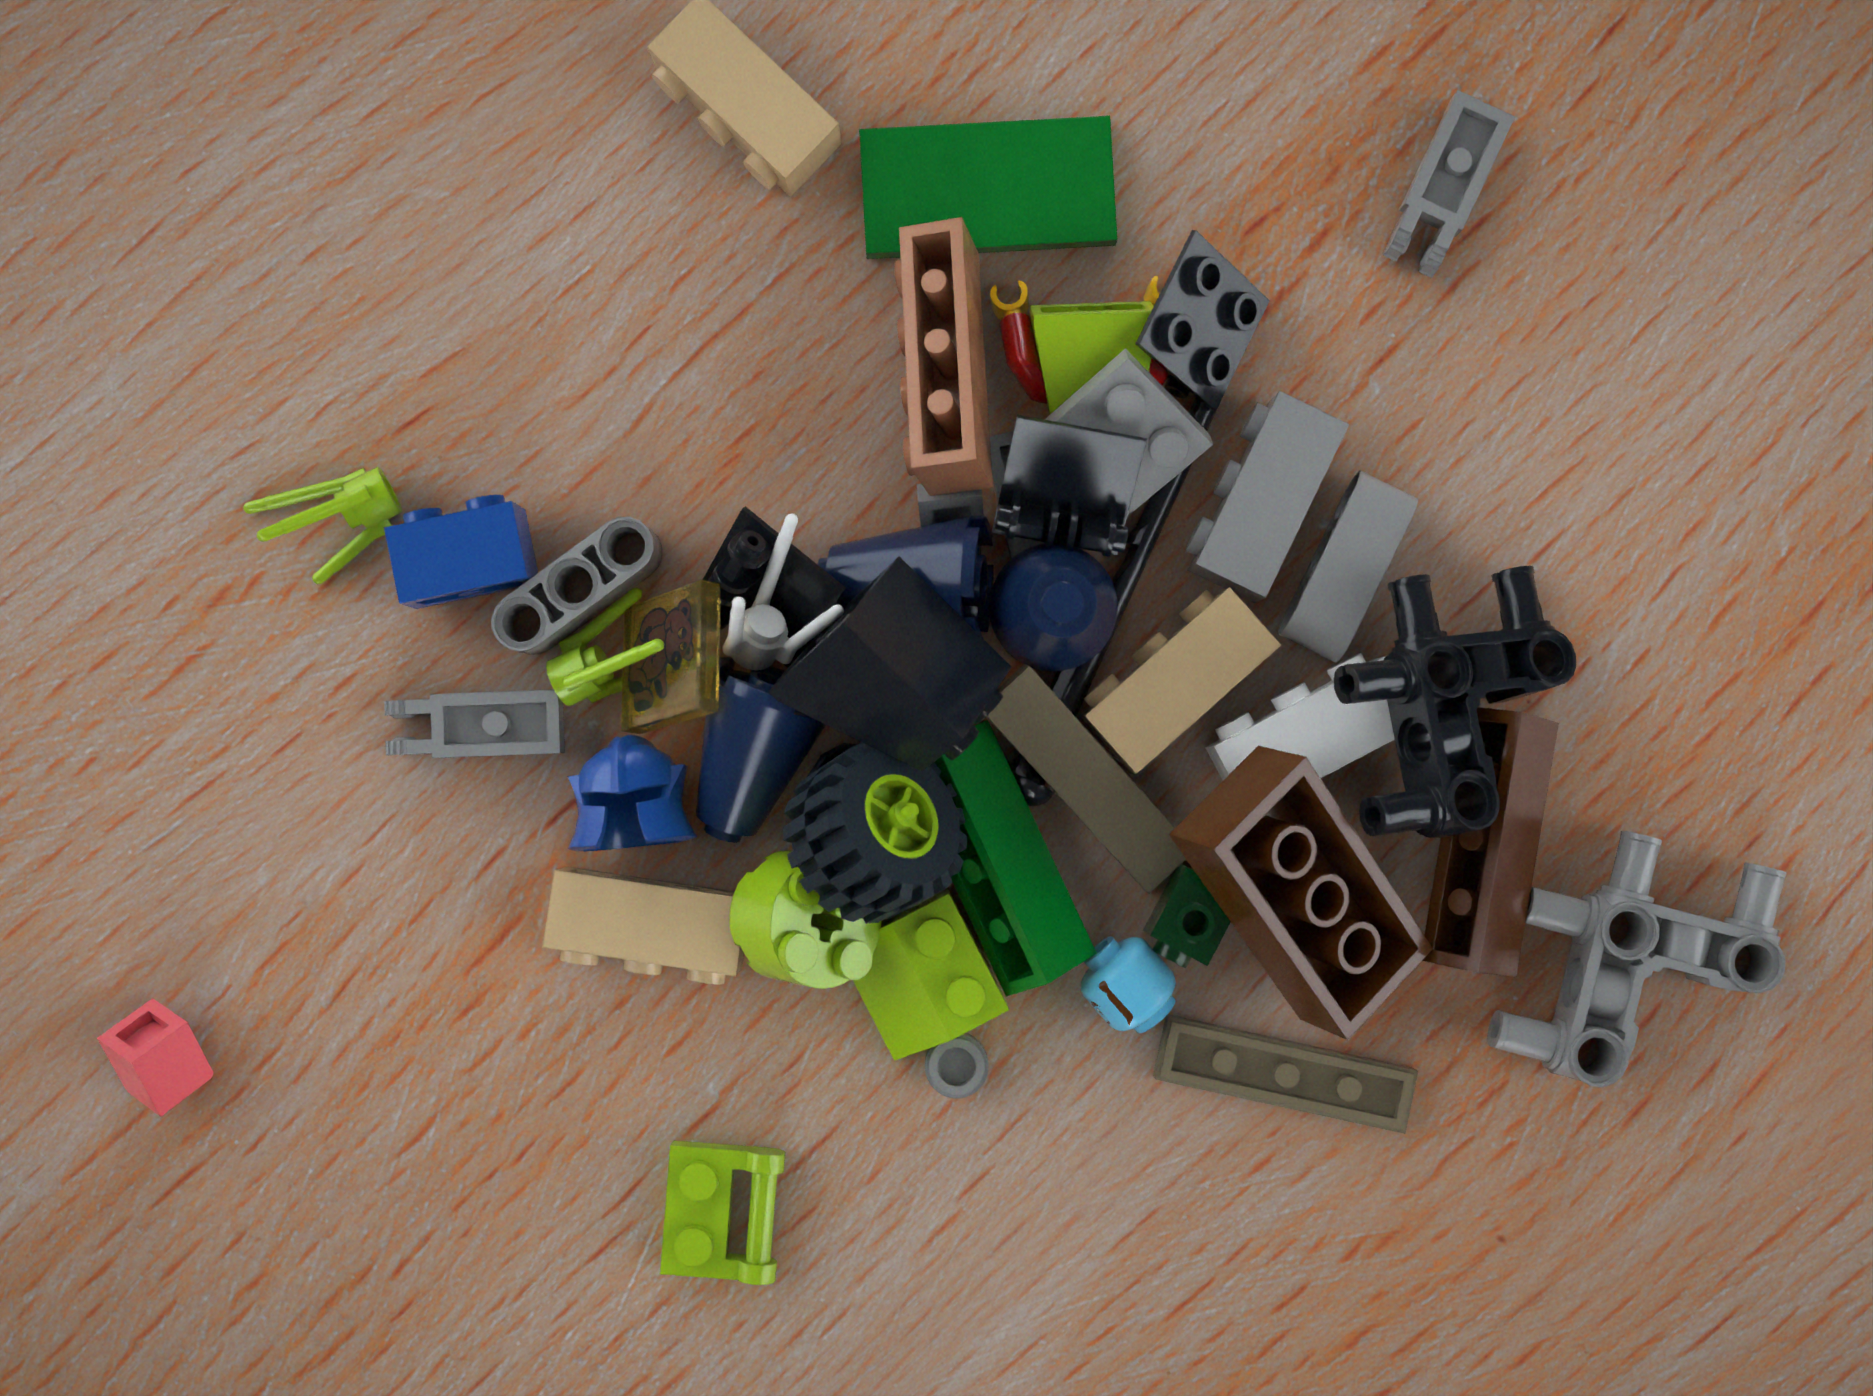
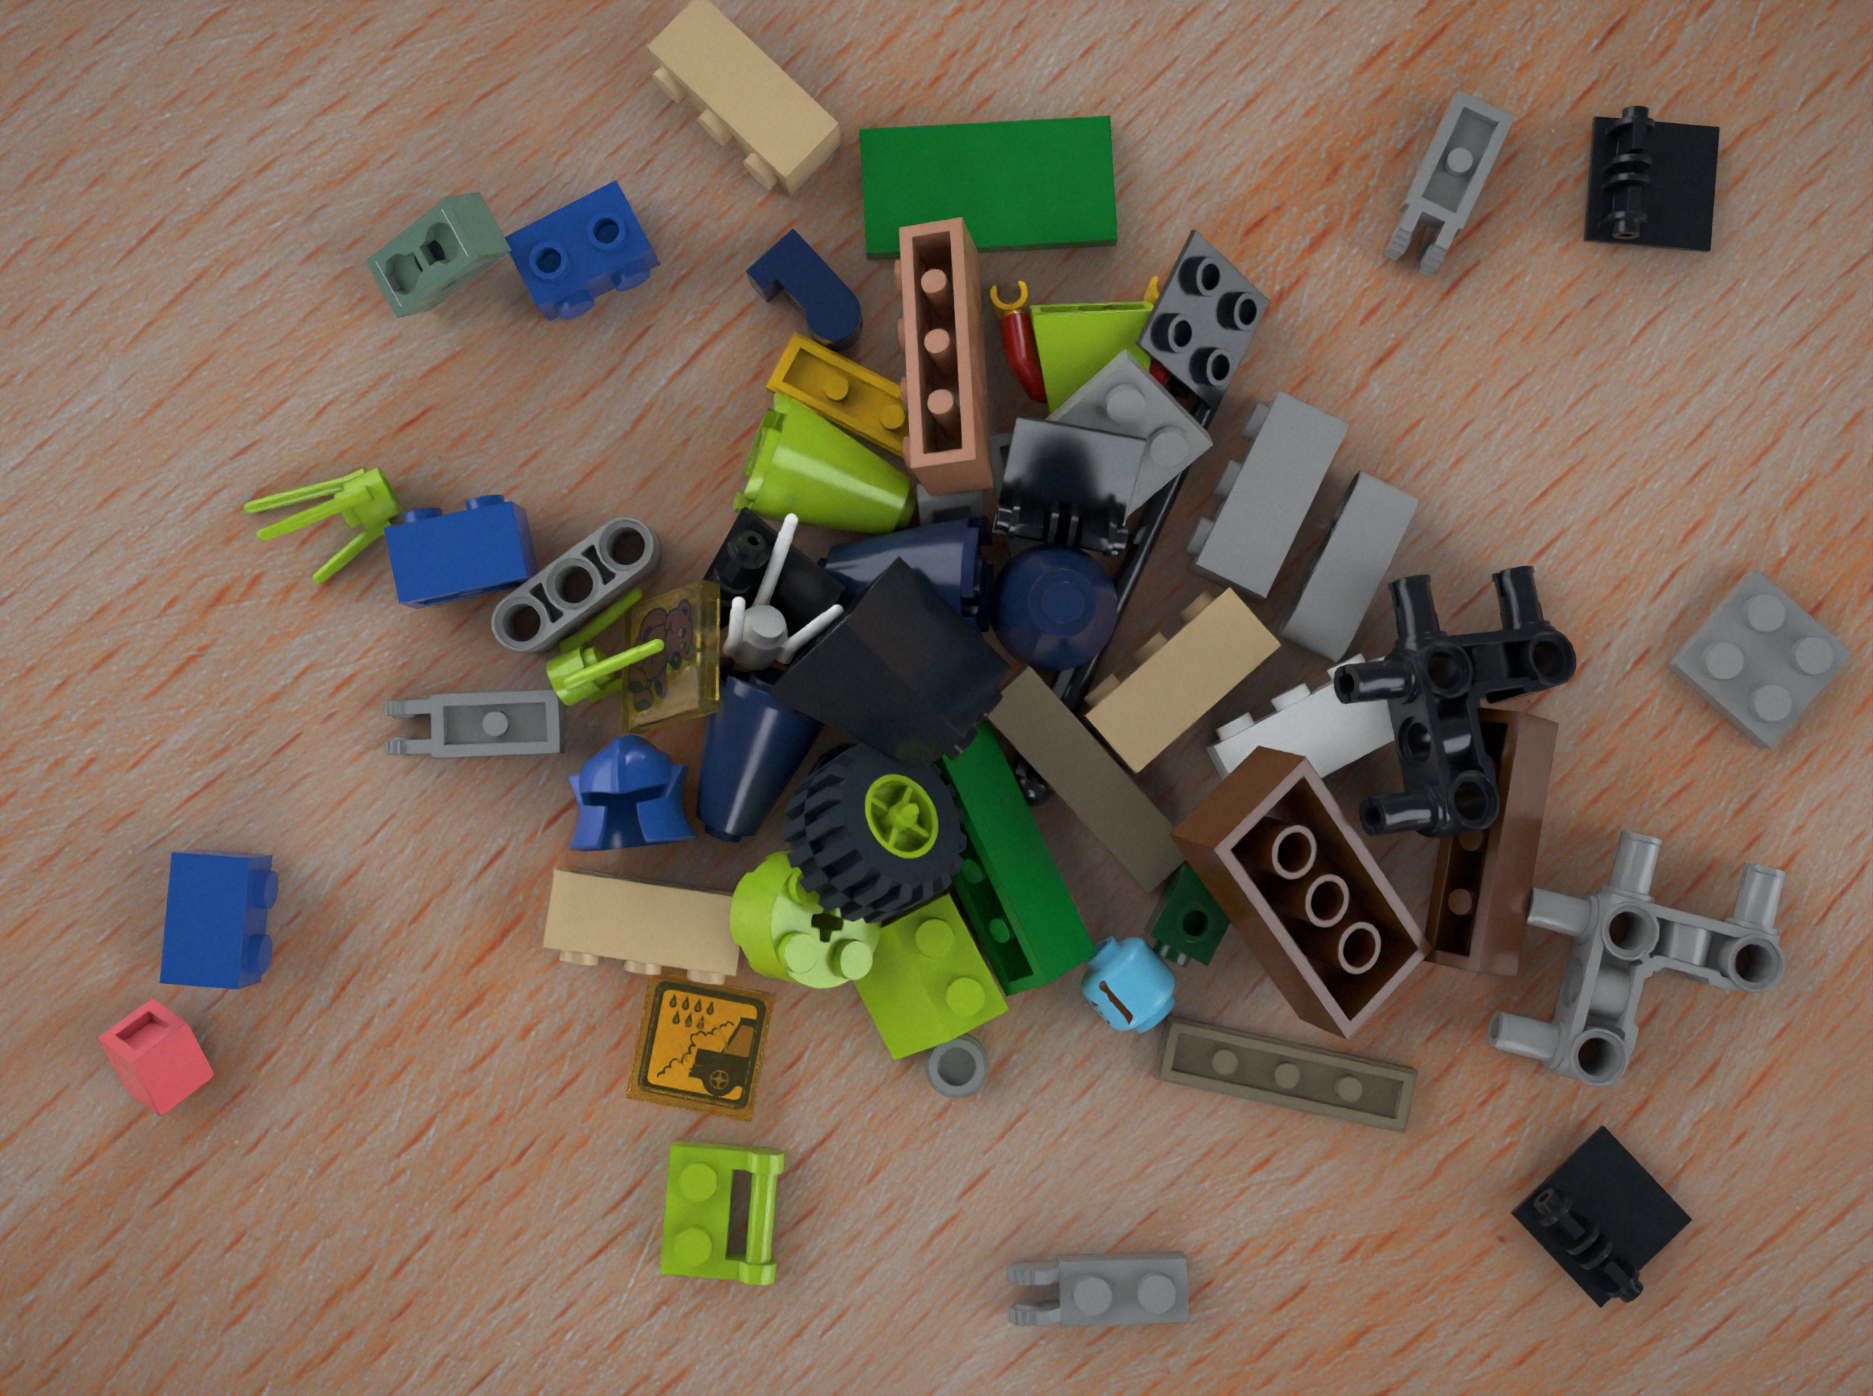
none -> blue brick [160,849,278,990]
none -> sand green piece [365,192,511,318]
none -> blue brick [505,180,660,321]
none -> clear yellow tile [625,971,777,1122]
none -> lime cone [732,392,917,536]
none -> dark blue leg [746,228,863,352]
none -> yellow tile [766,331,909,462]
none -> light grey hinge [1007,1251,1189,1327]
none -> black hinge [1510,1125,1692,1308]
none -> black hinge [1584,106,1720,252]
none -> light grey plate [1665,570,1854,748]

